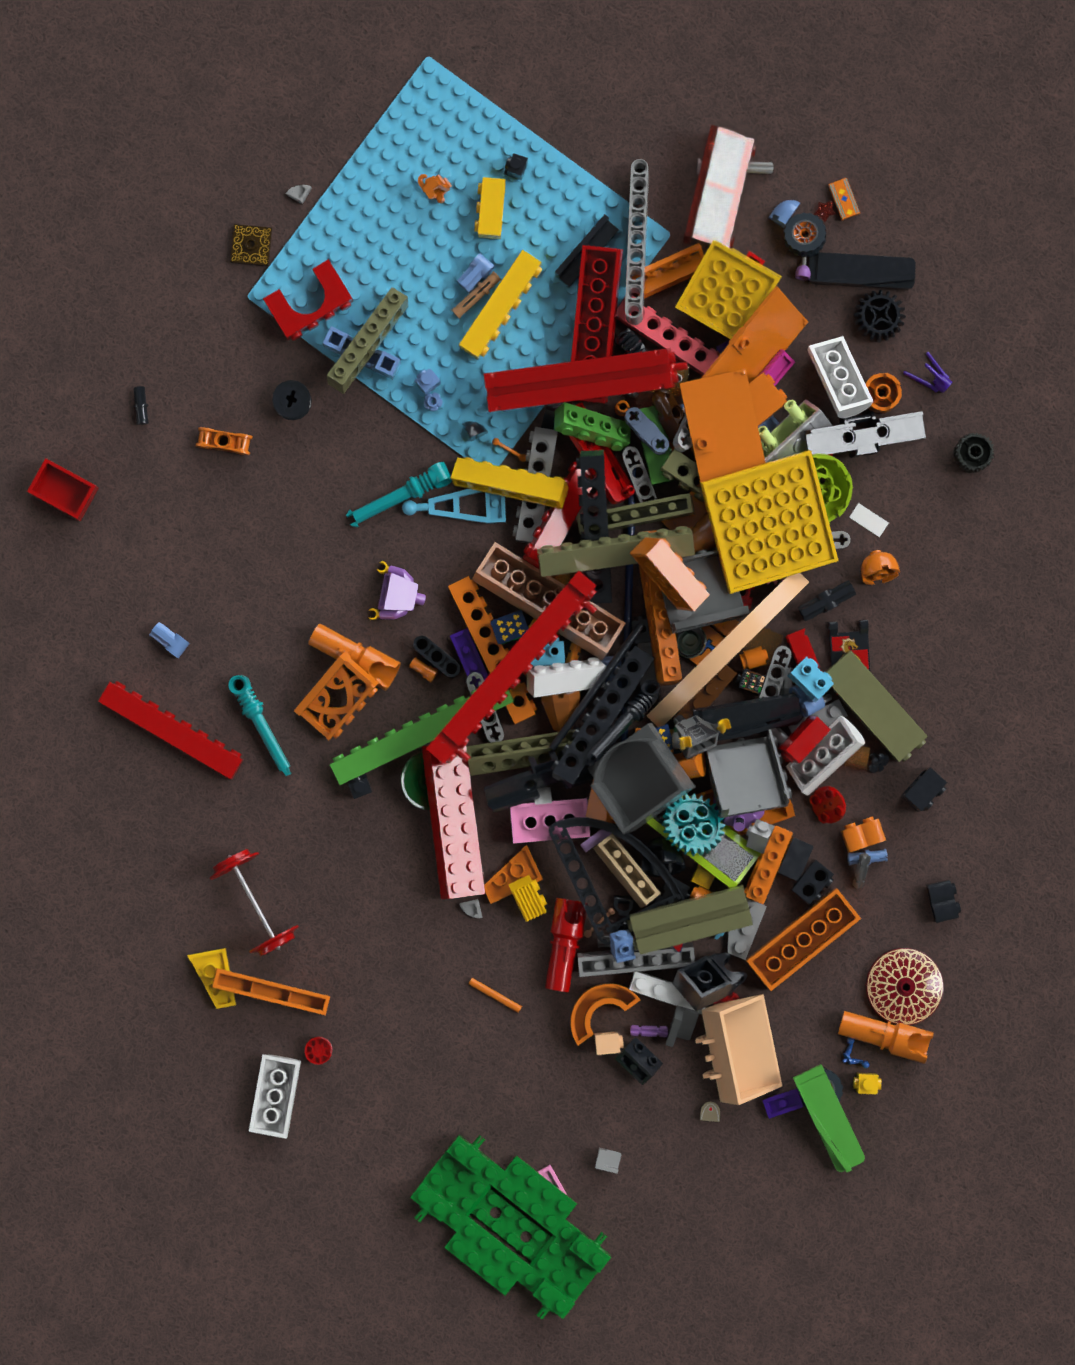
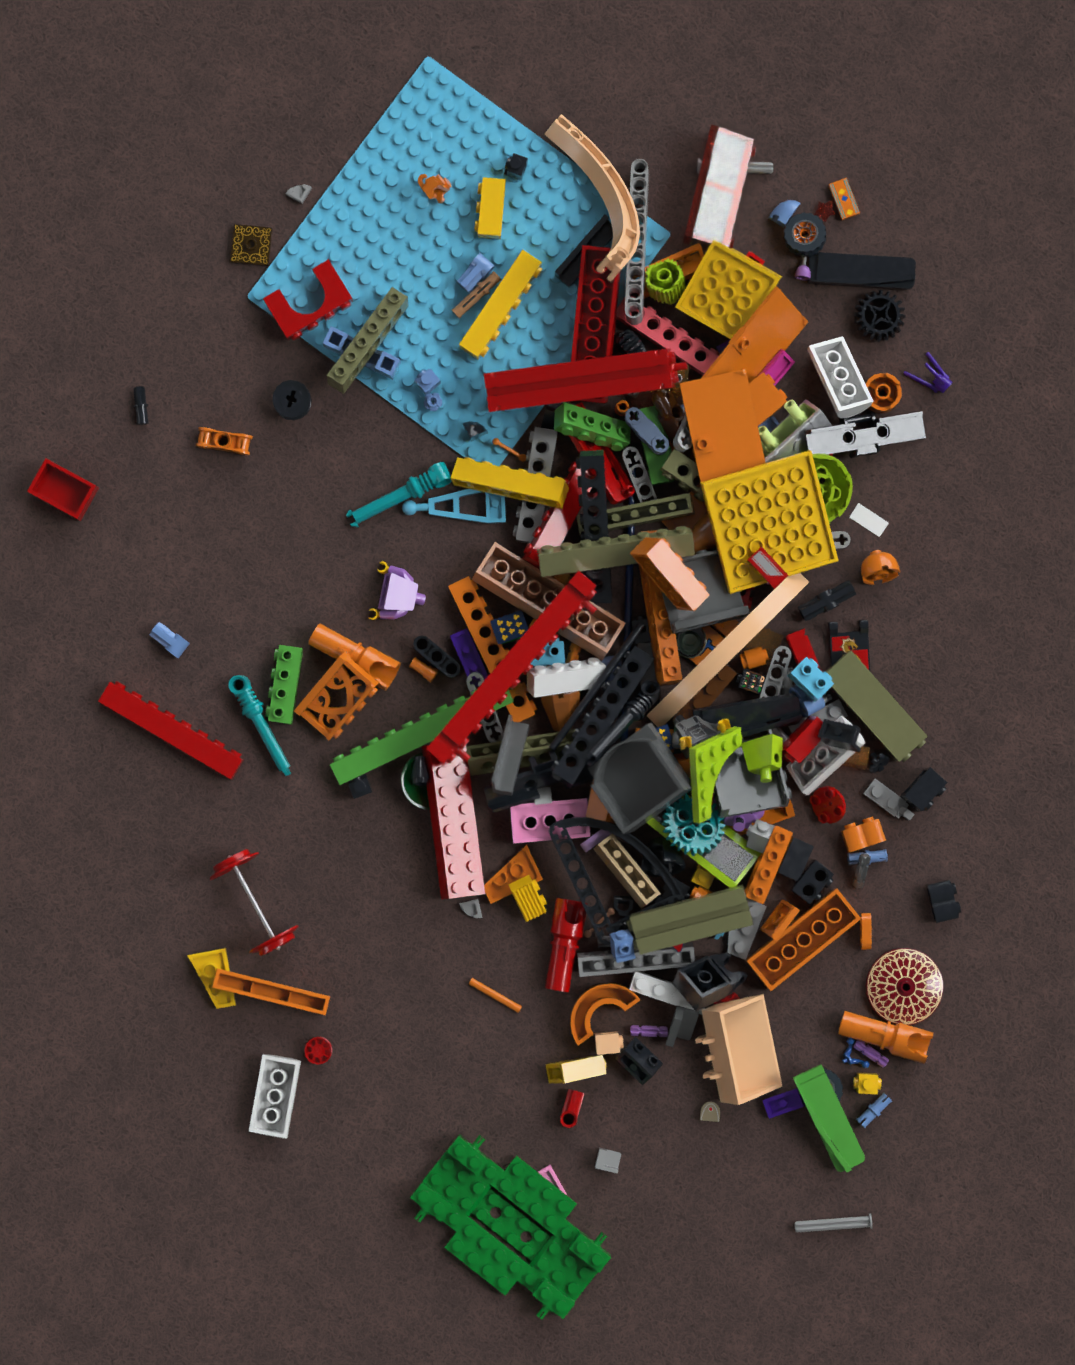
pearl dark grey brick [953,433,994,473] -> none
none -> bright green brick [265,645,303,725]
none -> black cone [411,756,430,786]
none -> dark grey panel [492,715,529,796]
none -> light nougat piece [545,114,640,282]
none -> slope [545,1055,607,1083]
none -> red piece [560,1089,585,1128]
none -> lime brick [645,258,686,304]
none -> lime plate [689,726,742,824]
none -> lime torso [741,734,783,783]
none -> slope [747,547,788,589]
none -> orange tile [760,899,800,941]
none -> light grey axle [794,1214,872,1232]
none -> black panel [818,719,861,753]
none -> medium lavender axle [853,1040,889,1068]
none -> medium blue pin [856,1092,892,1128]
none -> orange beam [860,913,872,950]
none -> light grey hinge [863,778,915,820]

